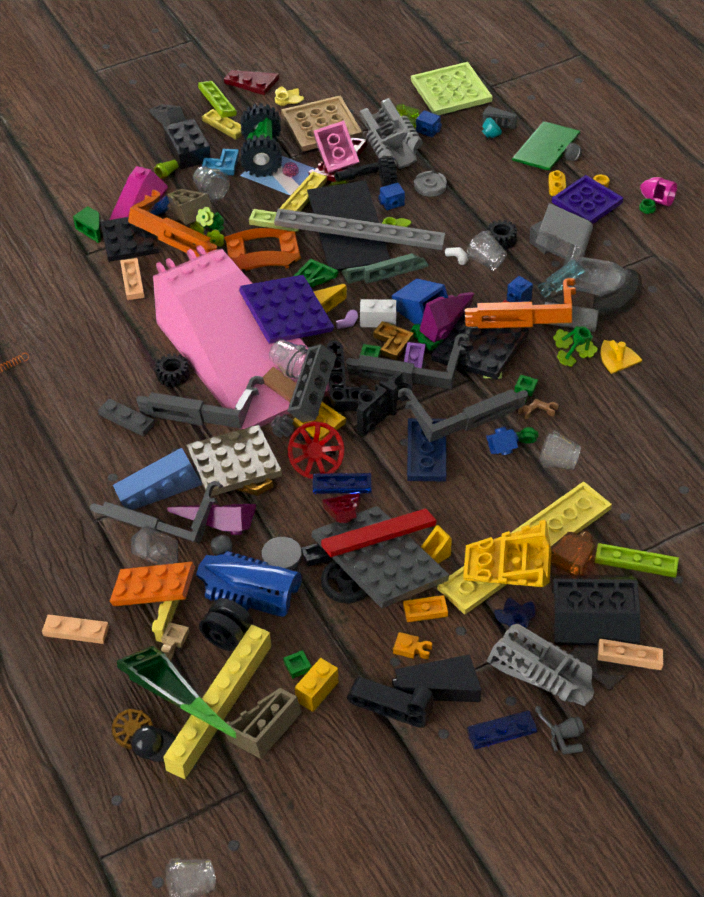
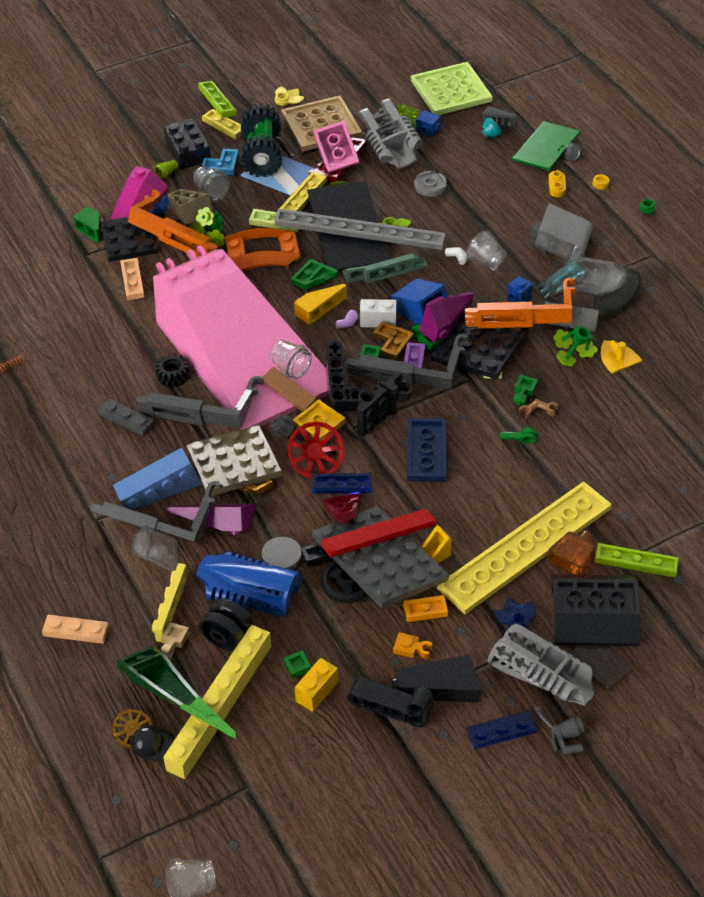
orange plate [110,562,195,606] -> none
dark grey slope [149,104,185,126] -> none
dark grey piece [211,535,233,556] -> none
dark red wing [224,70,279,95] -> none
dark tan wedge [225,688,302,759] -> none
dark purple plate [239,275,334,344] -> none
clear pink plate [282,162,299,177] -> none
dark grey brick [287,344,336,423] -> none
black pin [334,162,379,182] -> none
black tyre [378,156,397,187] -> none
blue brick [378,183,405,210] -> none
dark grey hinge [397,388,528,442] -> none
yellow wedge [463,519,551,587] -> none
black tyre [486,220,517,250] -> none
blue brick [486,426,518,455] -> none
clear piece [539,430,581,470] -> none
dark purple plate [552,175,623,224] -> none
light nougat plate [598,639,663,670] -> none
dark pink helmet [640,177,677,207] -> none

